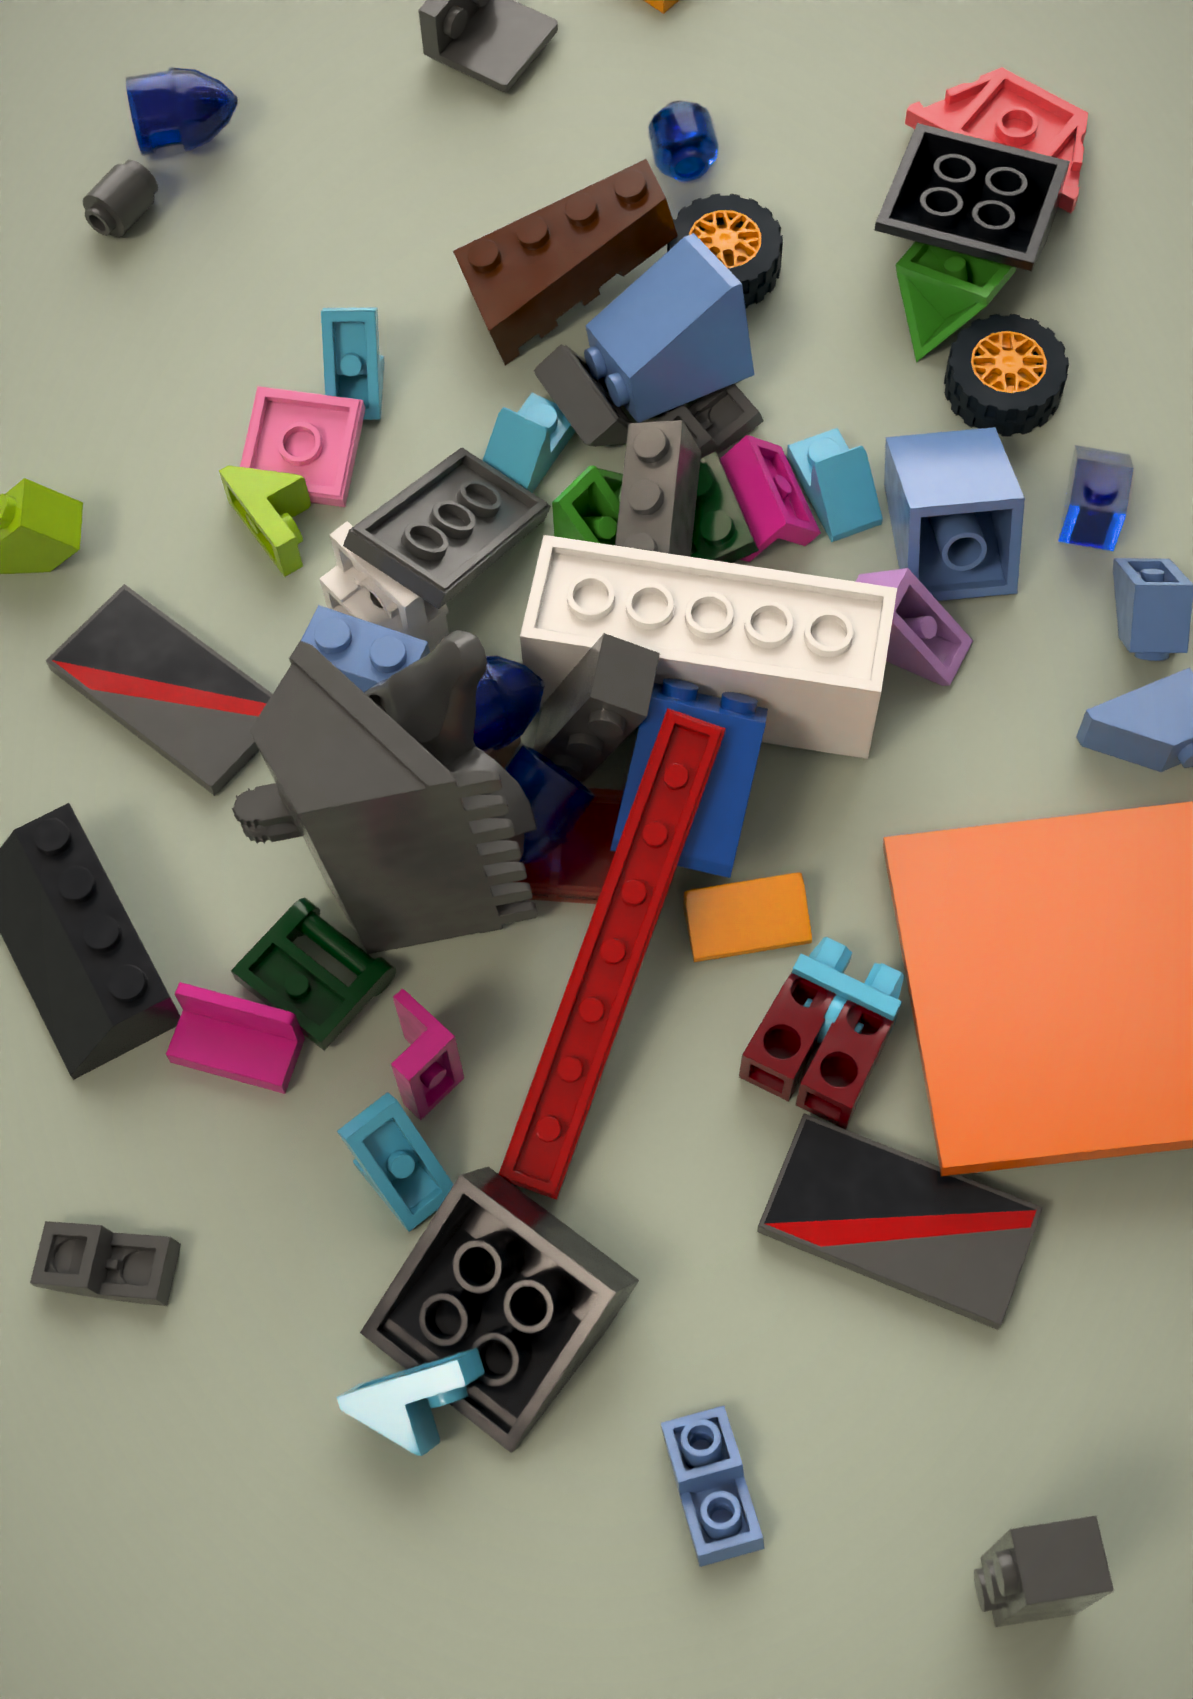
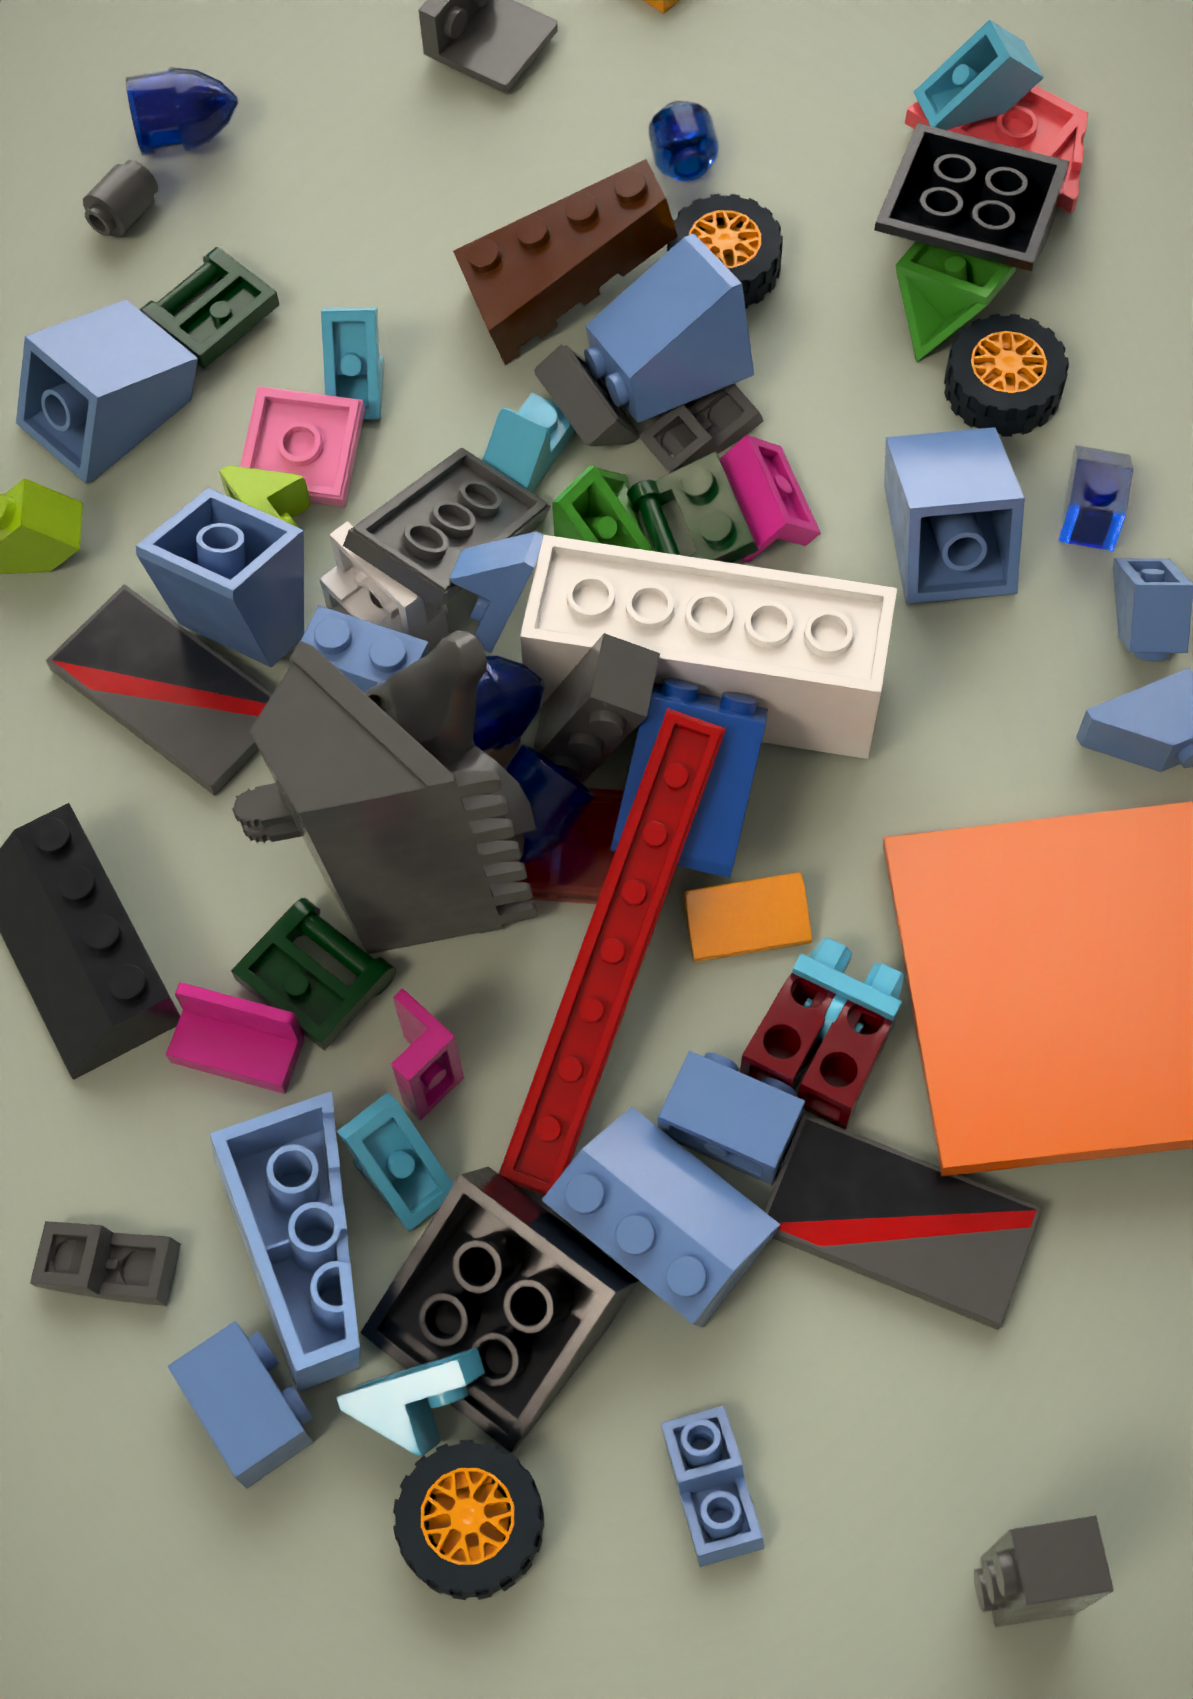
dark grey brick [615,420,701,557] -> none
medium azure slope [786,428,883,543] -> none
lavender slope [855,568,973,686] -> none
none -> medium blue slope [16,299,198,484]
none -> medium blue slope [136,488,304,667]
none -> dark green plate [139,247,280,369]
none -> medium blue brick [167,1321,314,1489]
none -> light blue wedge [210,1091,360,1392]
none -> black wheel [393,1440,544,1600]
none -> medium blue slope [450,531,543,653]
none -> medium blue slope [542,1107,782,1328]
none -> medium blue brick [658,1050,805,1185]
none -> medium azure slope [913,19,1044,130]

